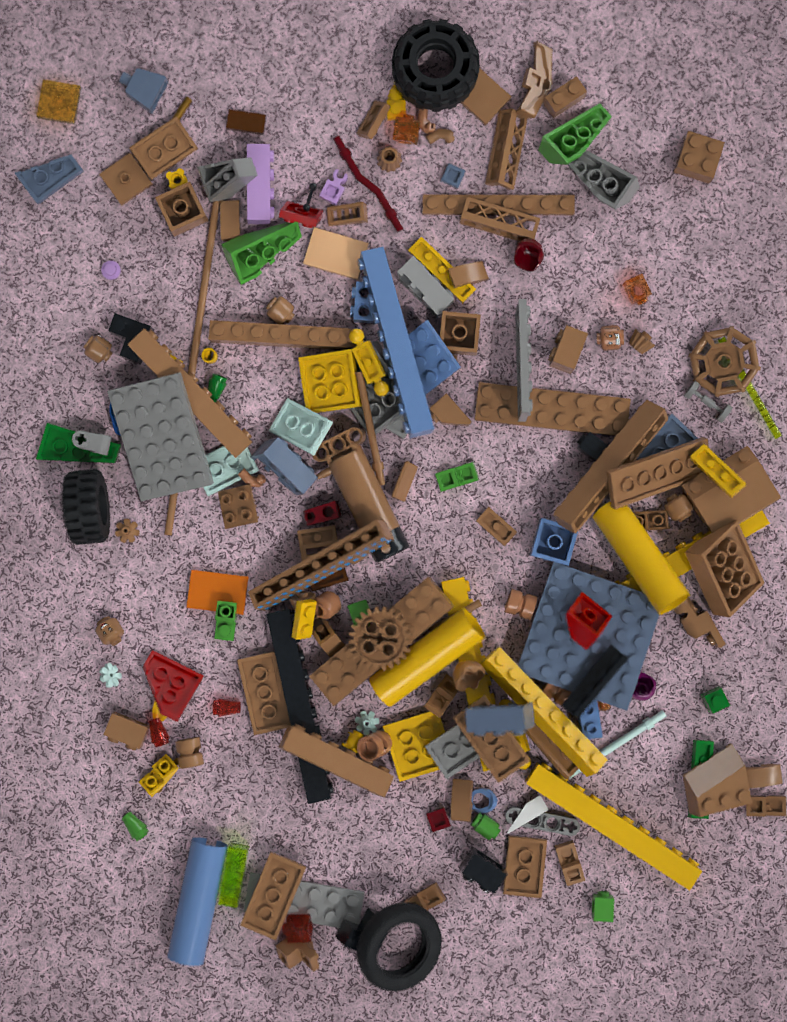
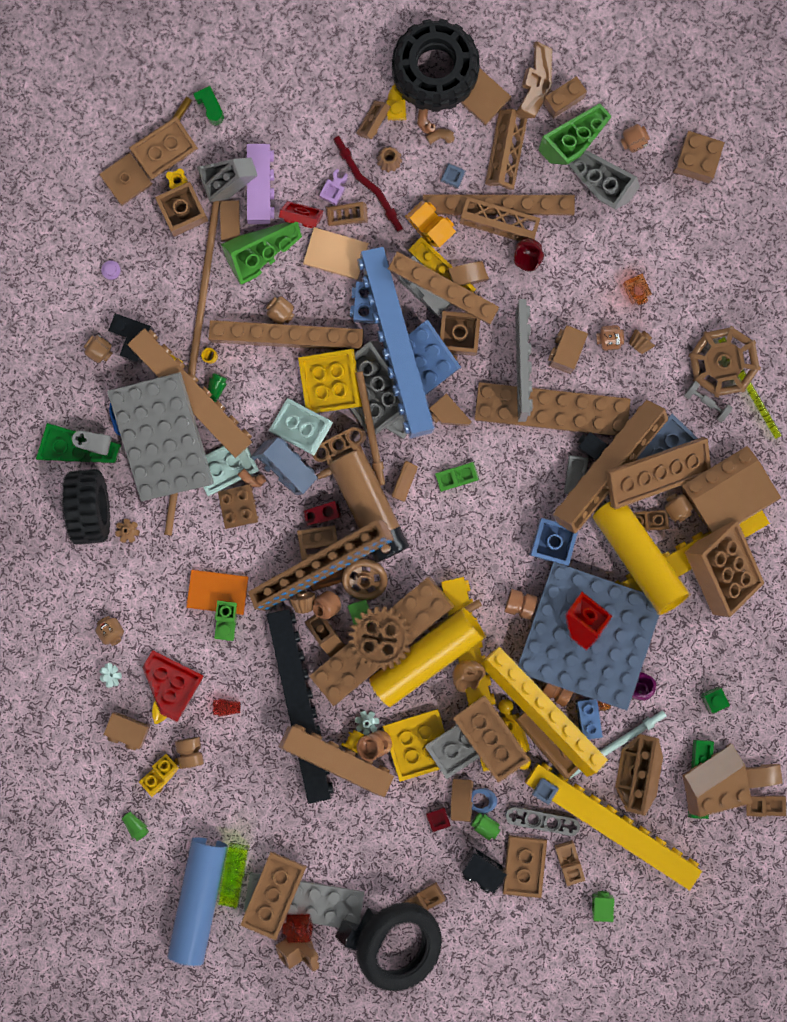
sand blue wing [15,155,84,205] -> none
clear yellow plate [36,80,81,124] -> none
sand blue torso [120,68,169,114] -> none
clear red cone [149,717,170,748] -> none
reddish brown tile [226,109,267,135] -> none
medium nougat plate [237,651,291,735] -> none
yellow plate [292,599,317,640] -> none
black hinge [303,183,317,211] -> none
yellow plate [349,328,389,396] -> none
clear orange brick [392,114,421,145] -> none
medium nougat slope [424,674,458,718] -> none
sand blue wedge [465,703,535,736] -> none
medium nougat plate [476,507,517,546] -> none
white sticker [507,796,548,834] -> none
black fence [561,645,628,719] -> none
medium nougat plate [674,598,726,648] -> none
yellow plate [690,444,746,498] -> none
none -> green leg [193,86,224,125]
none -> medium nougat plate [342,559,388,600]
none -> medium nougat plate [387,252,499,325]
none -> light orange brick [405,201,456,248]
none -> sand blue tile [532,778,559,805]
none -> light grey plate [564,455,588,494]
none -> medium nougat wedge [615,734,663,816]
none -> nougat head [620,124,650,153]

